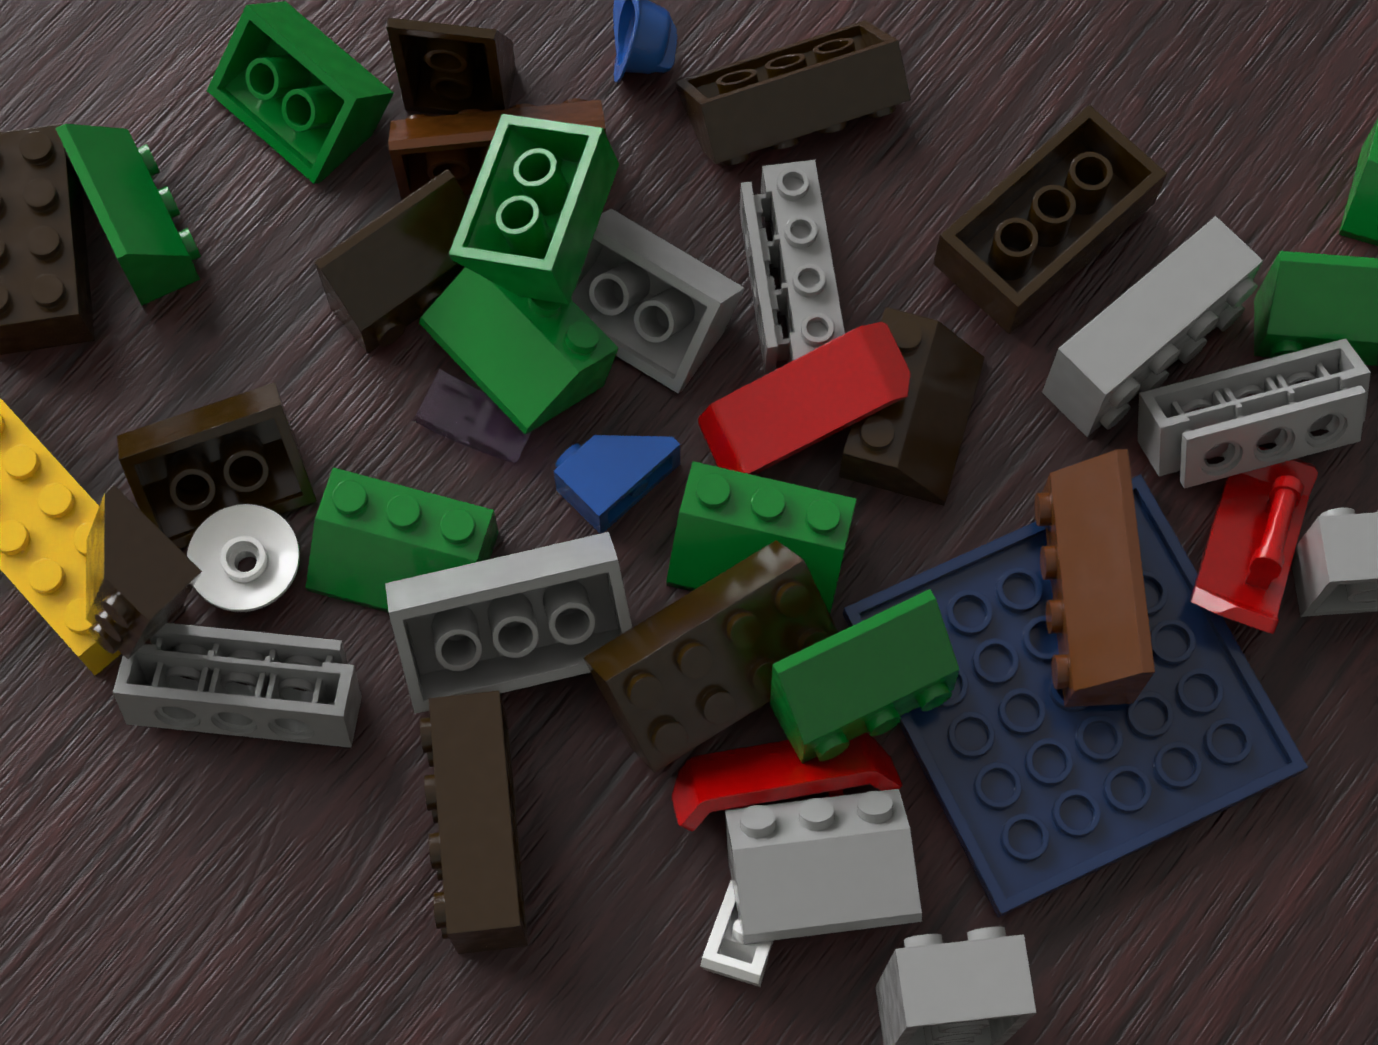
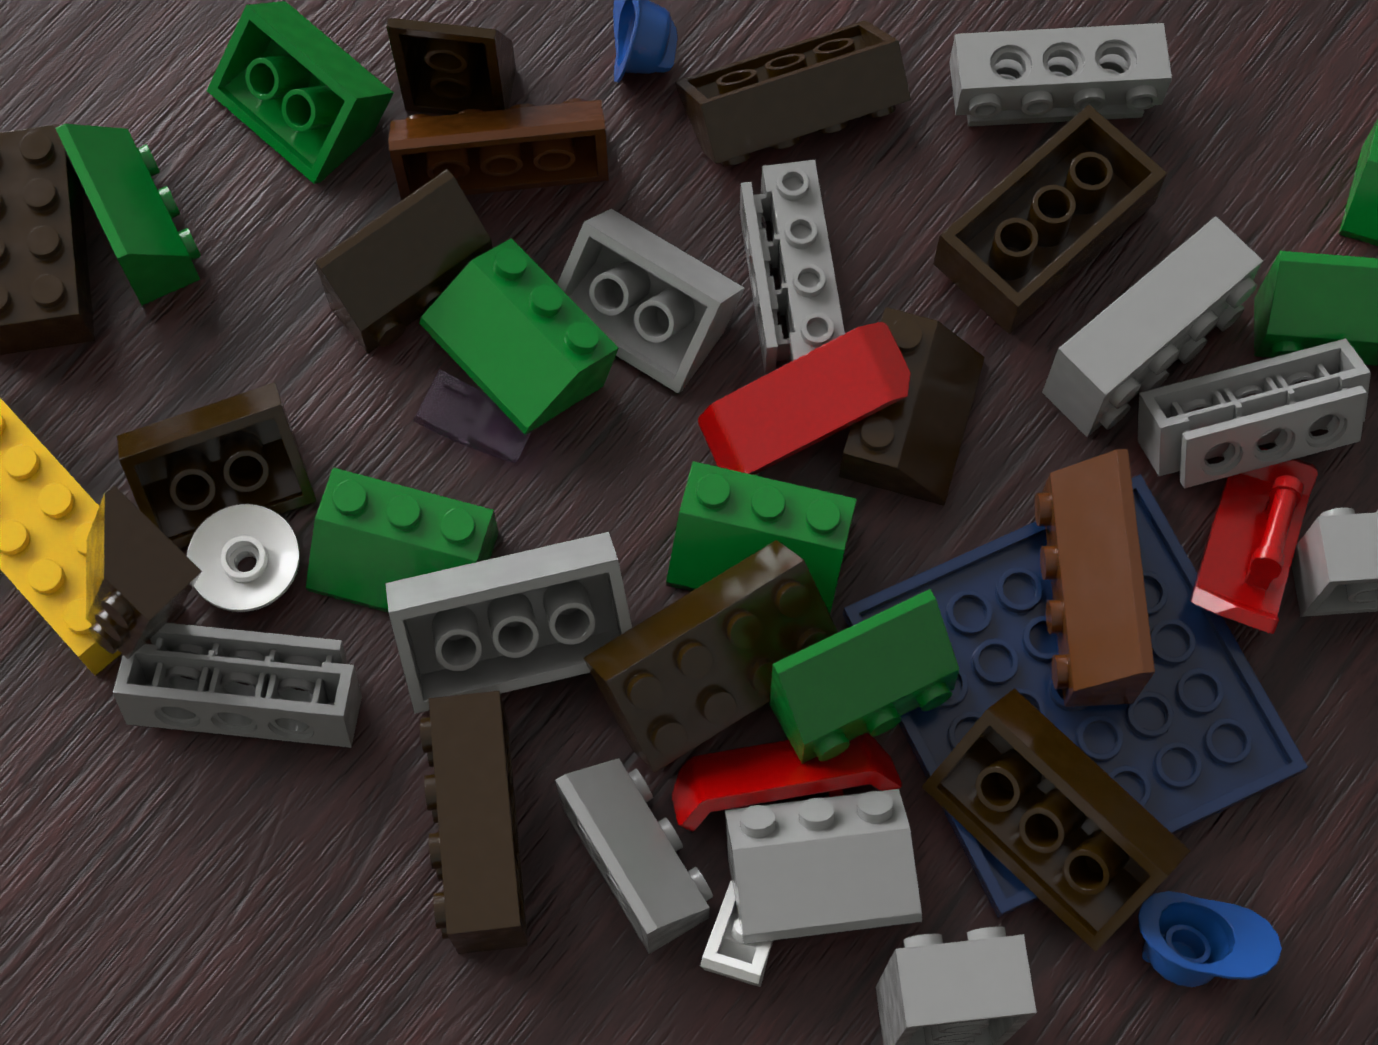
green slope [449,114,619,304] -> none
blue slope [554,435,680,534] -> none
none -> light grey slope [555,758,713,954]
none -> dark brown slope [922,688,1191,952]
none -> light grey brick [949,23,1172,127]
none -> blue piece [1138,891,1282,987]

